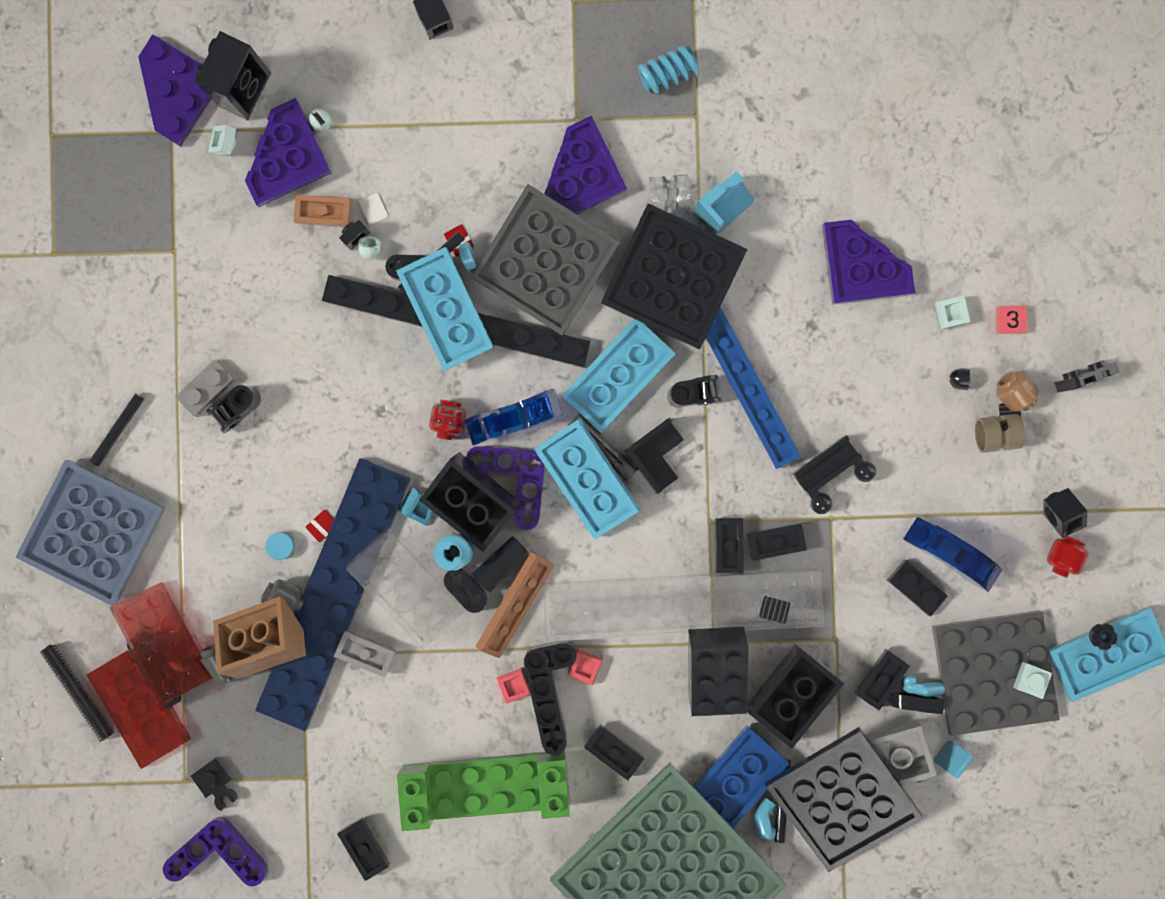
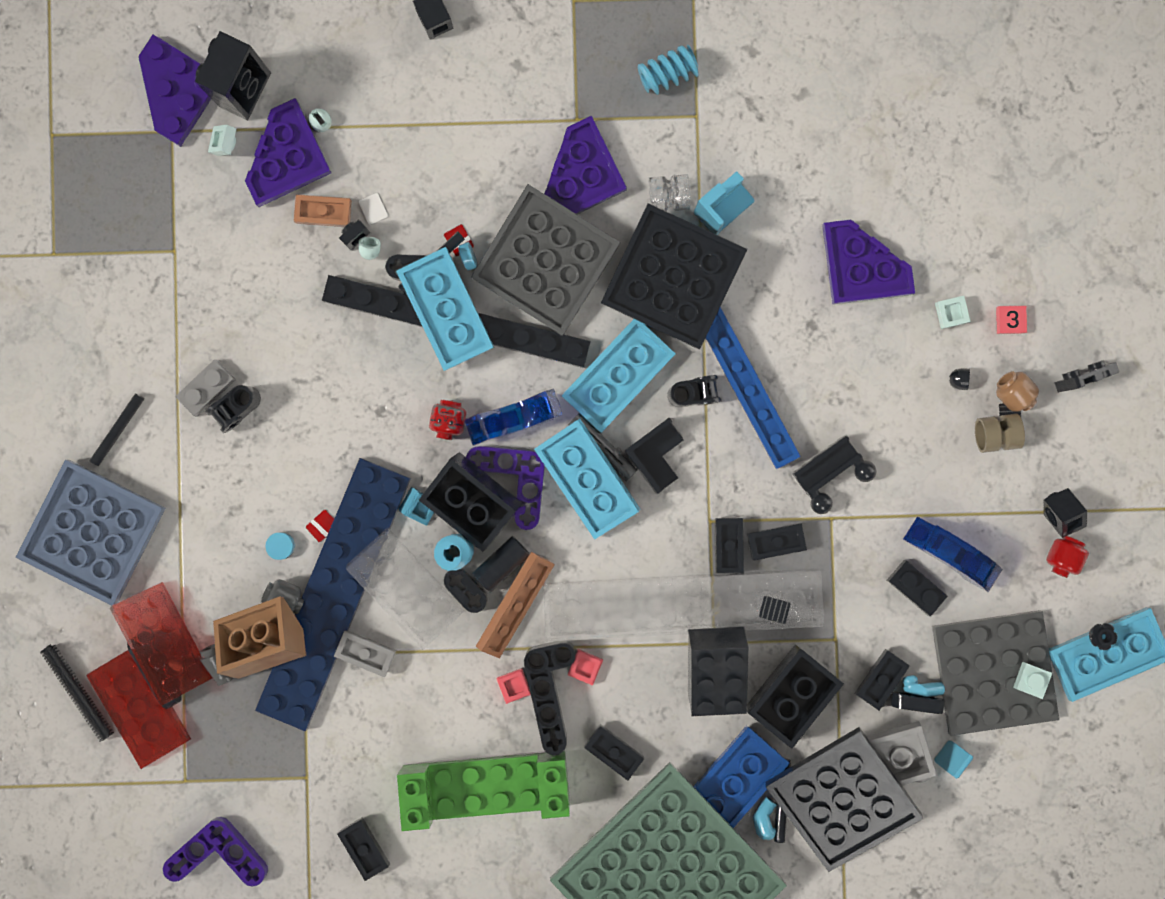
black plate [190,758,238,811] -> none

